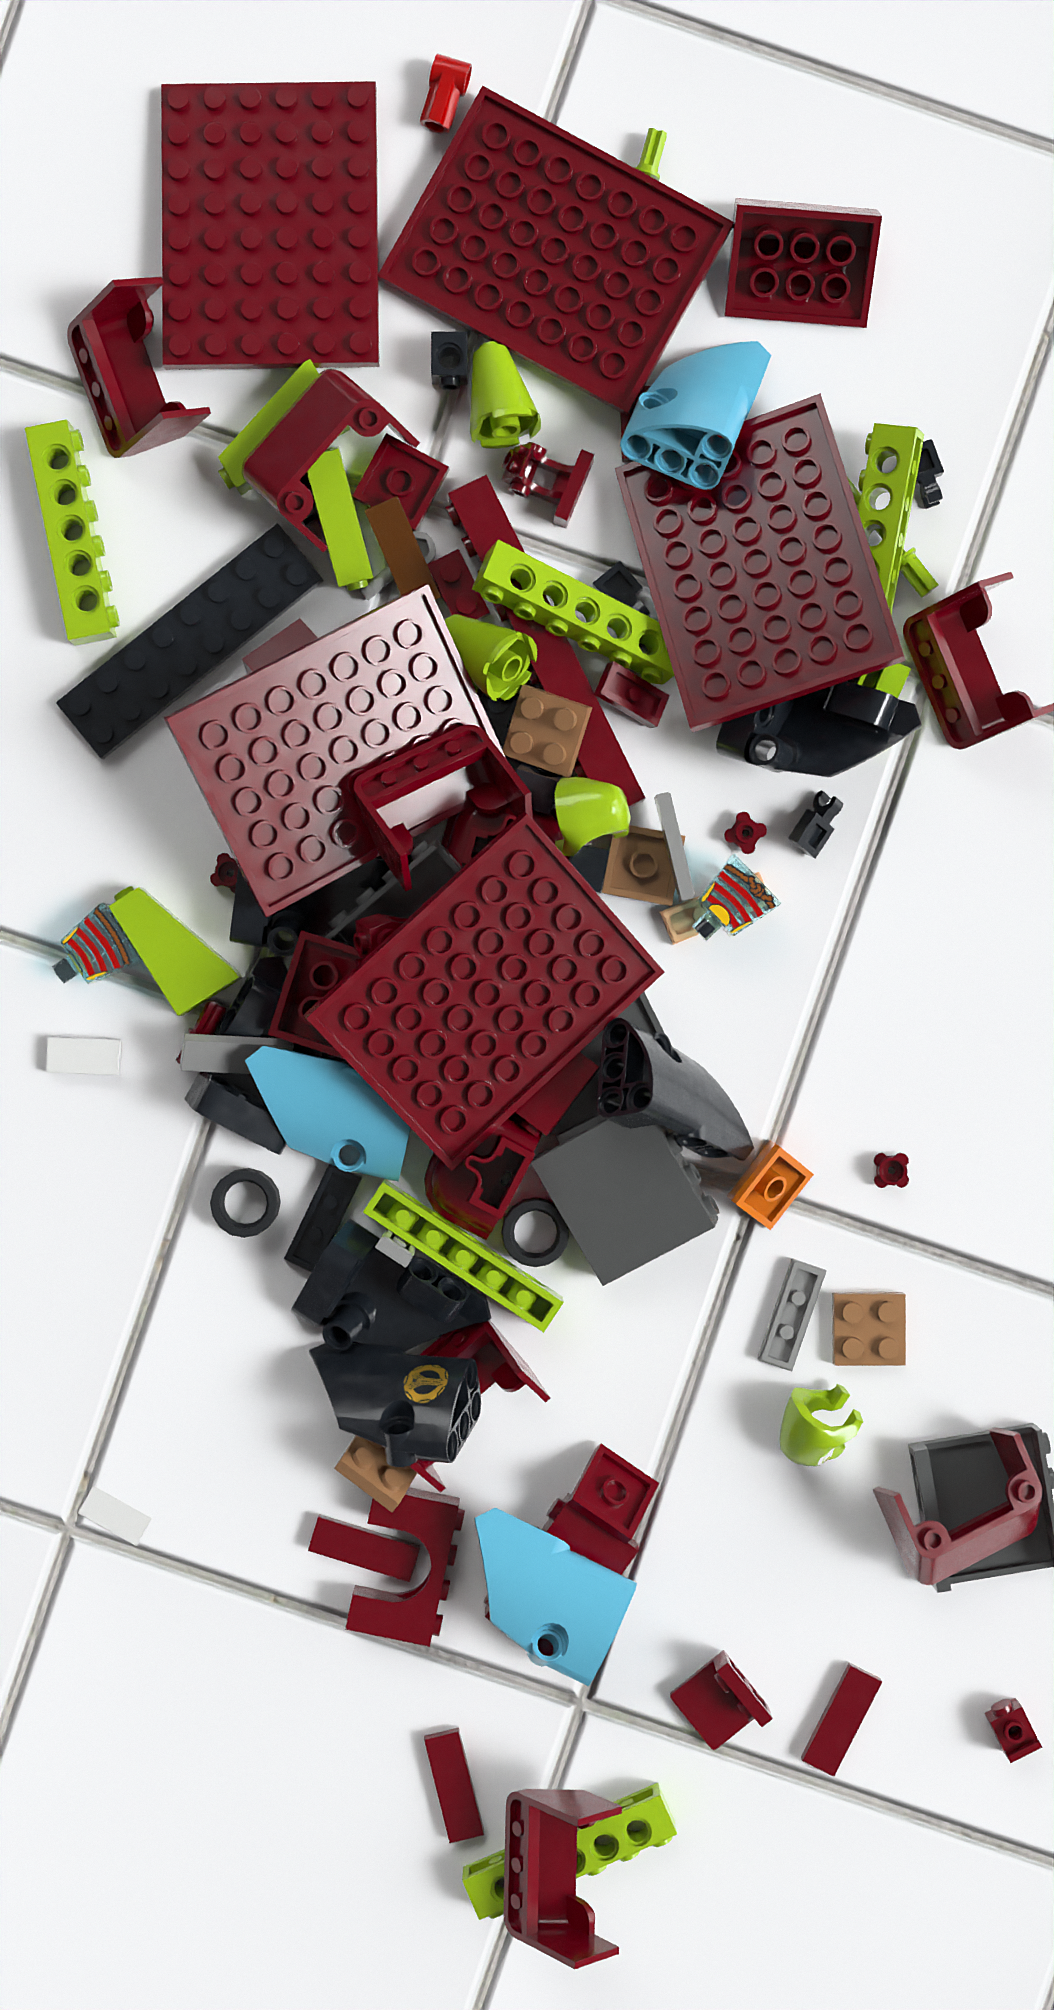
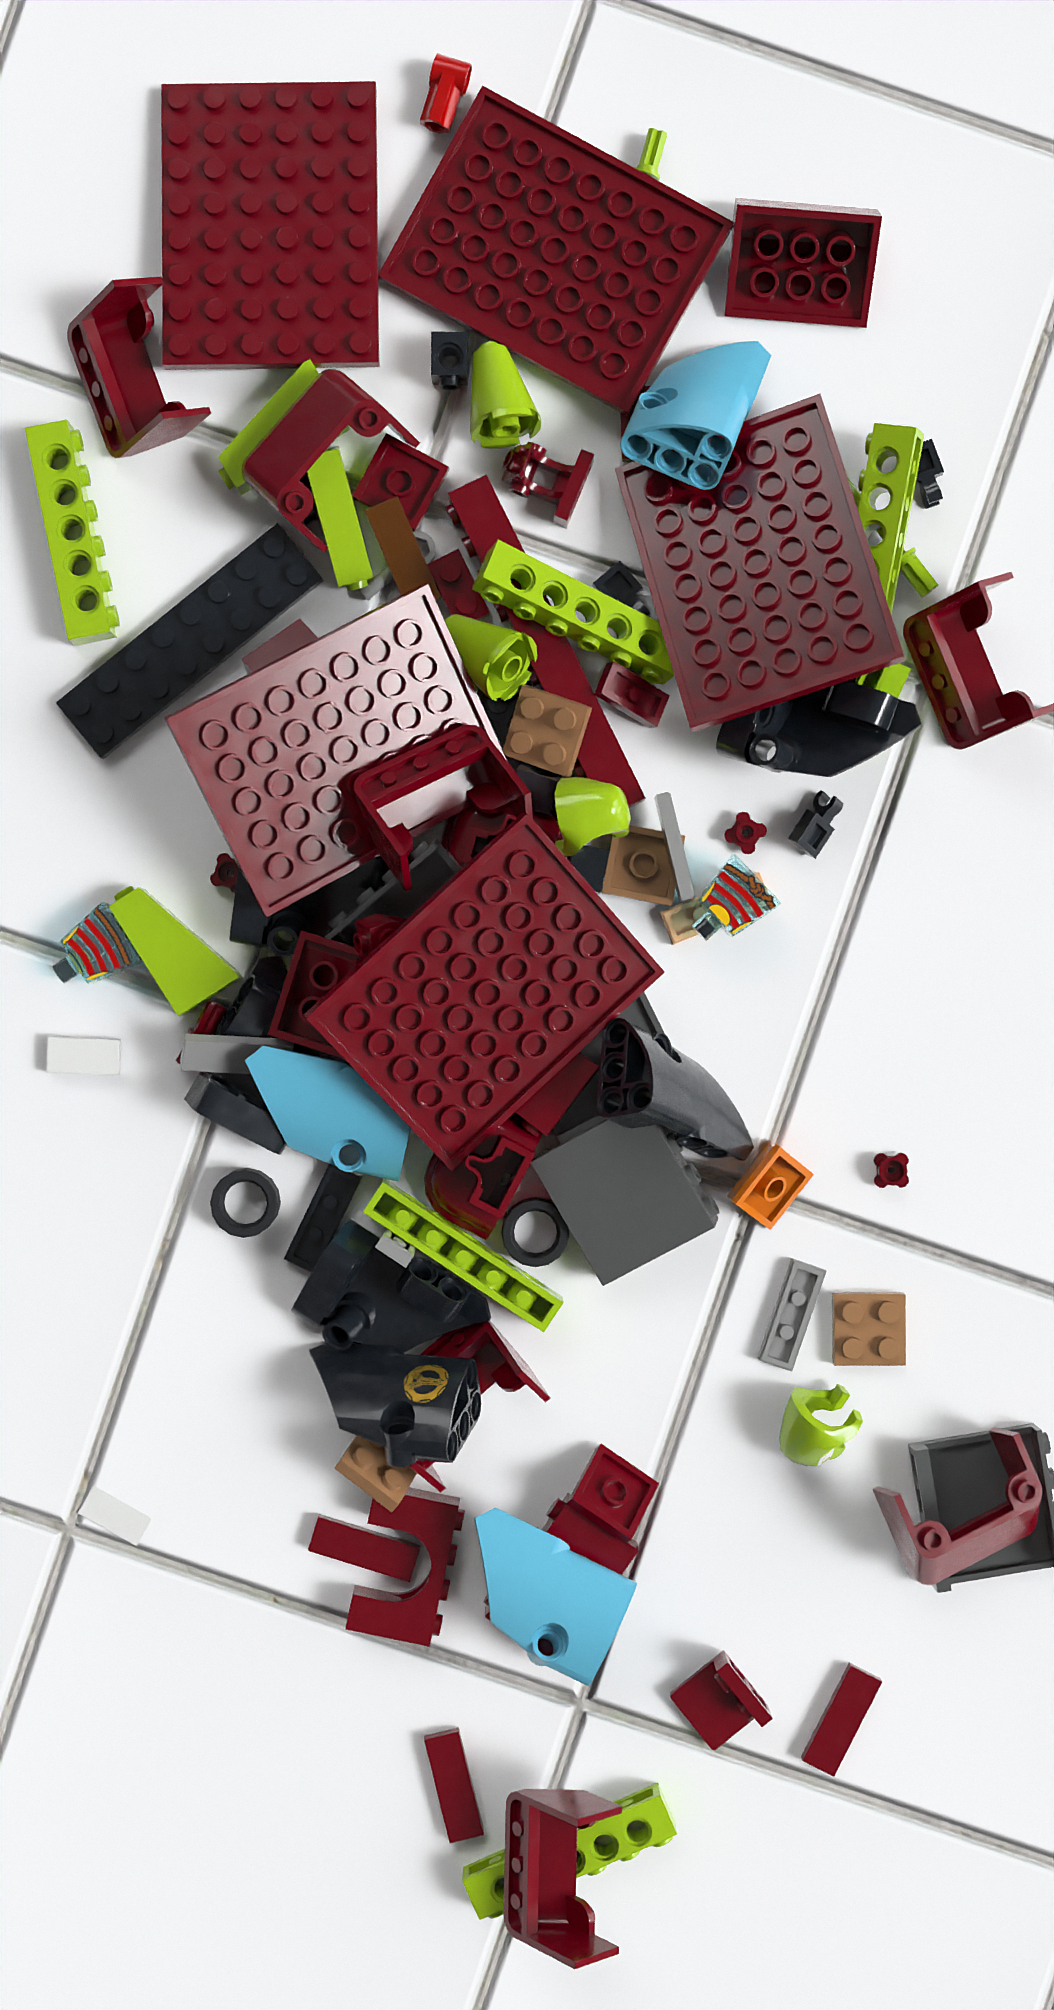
dark red brick [984,1698,1043,1763] -> none

